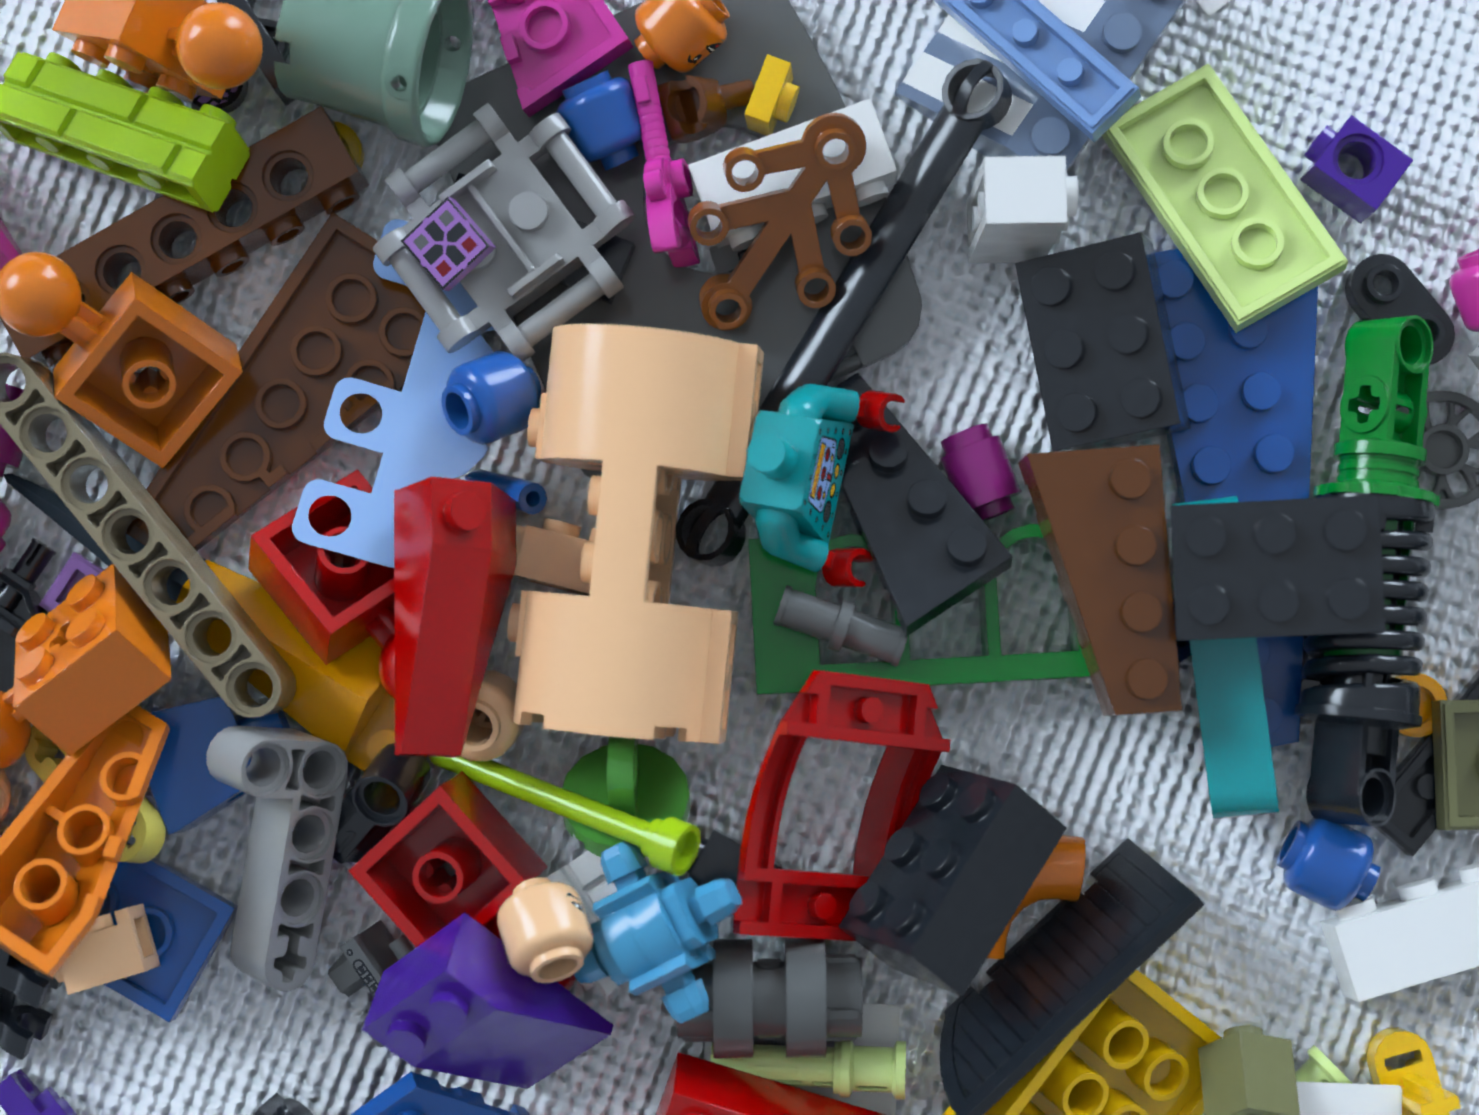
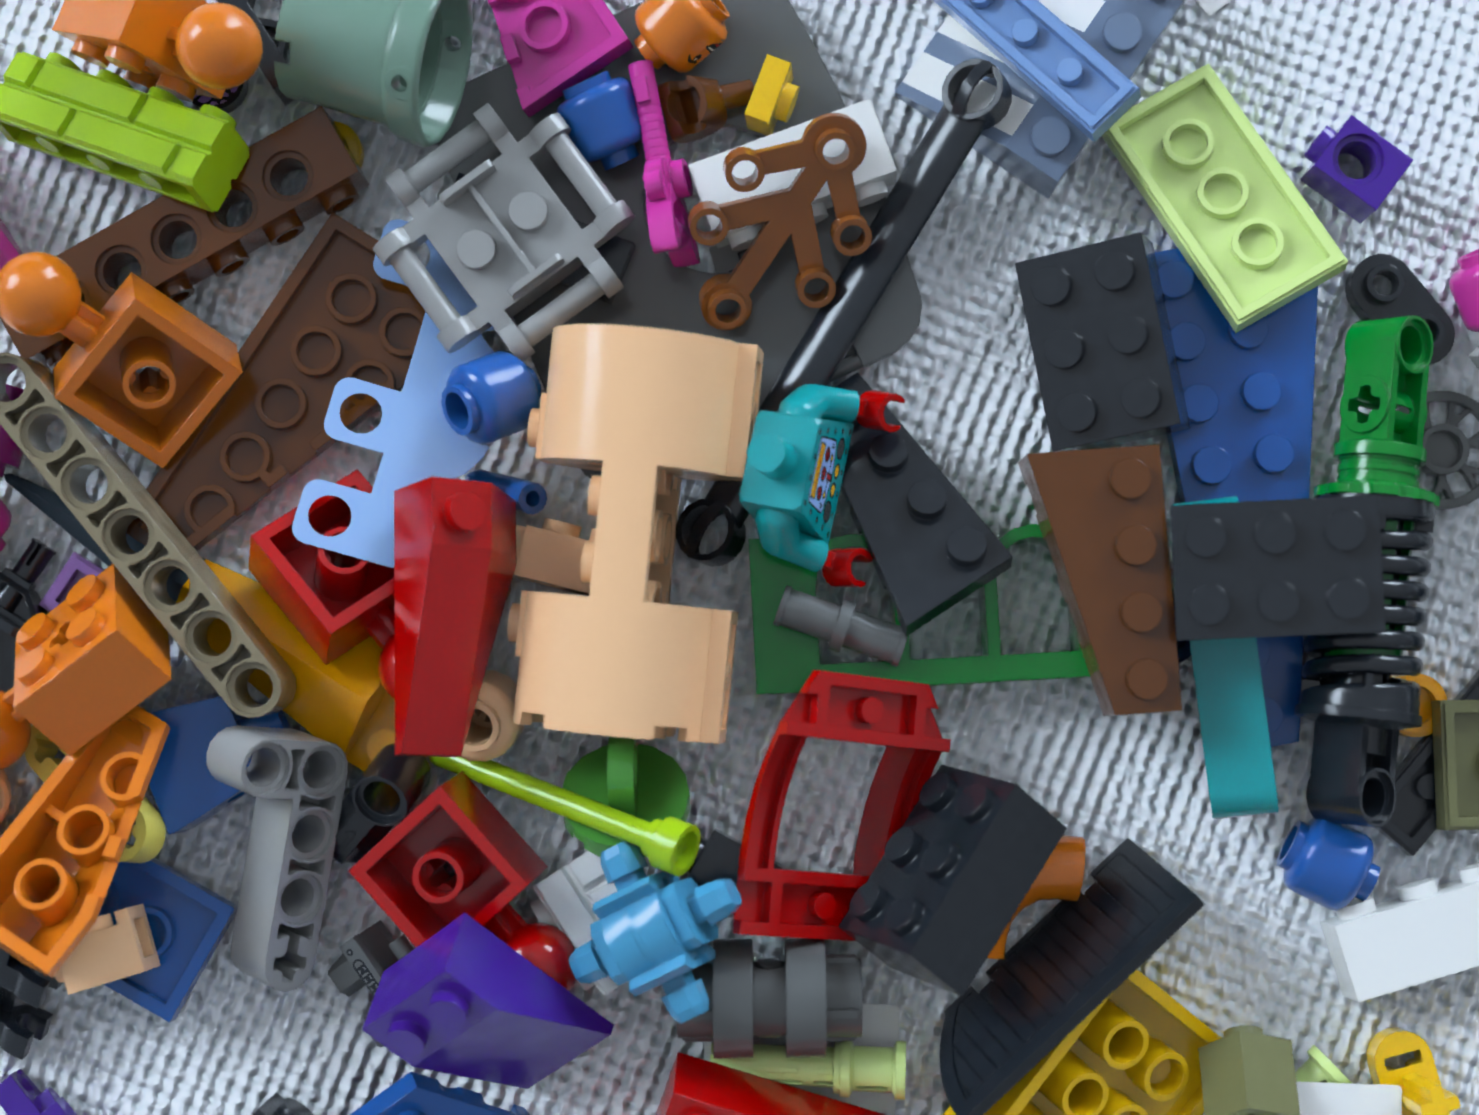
tile [401,197,496,291] -> none
light nougat head [497,877,593,983] -> none
magenta brick [940,423,1022,521] -> none
white brick [967,156,1078,263] -> none

